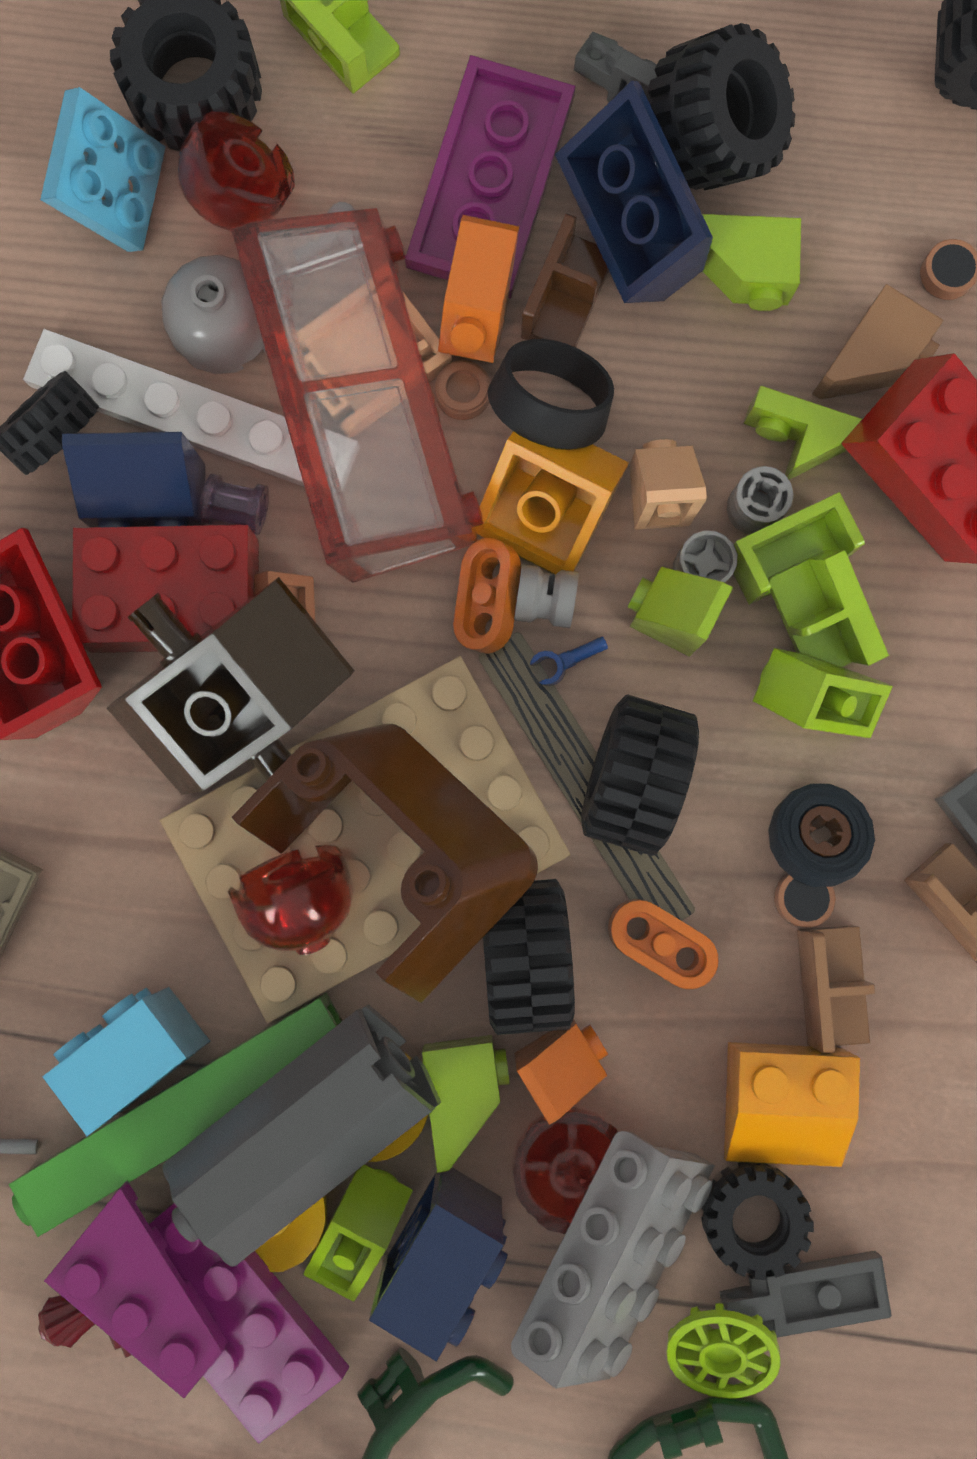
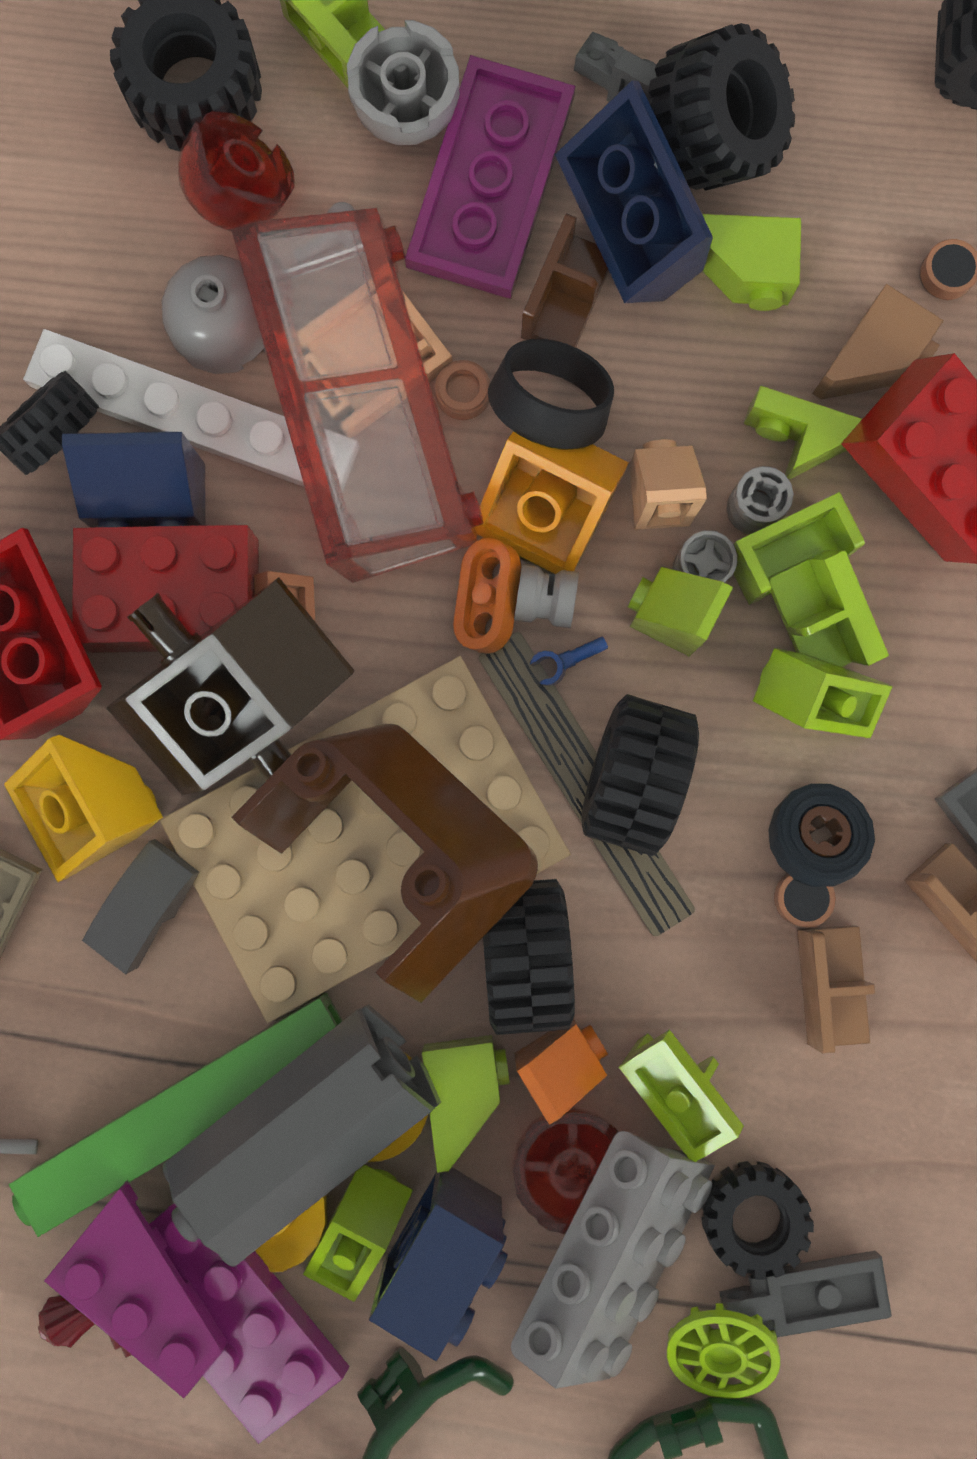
medium azure plate [40,87,166,252] -> none
medium azure brick [43,987,210,1136] -> none
bush [200,473,269,535] -> none
clear red cylinder [228,845,353,955] -> none
orange slope [438,215,520,363] -> none
orange plate [608,899,719,989] -> none
light orange slope [724,1042,860,1167] -> none
none -> yellow slope [4,735,163,882]
none -> dark grey slope [82,839,199,975]
none -> light grey cylinder [347,20,460,145]
none -> lime panel [618,1029,744,1162]

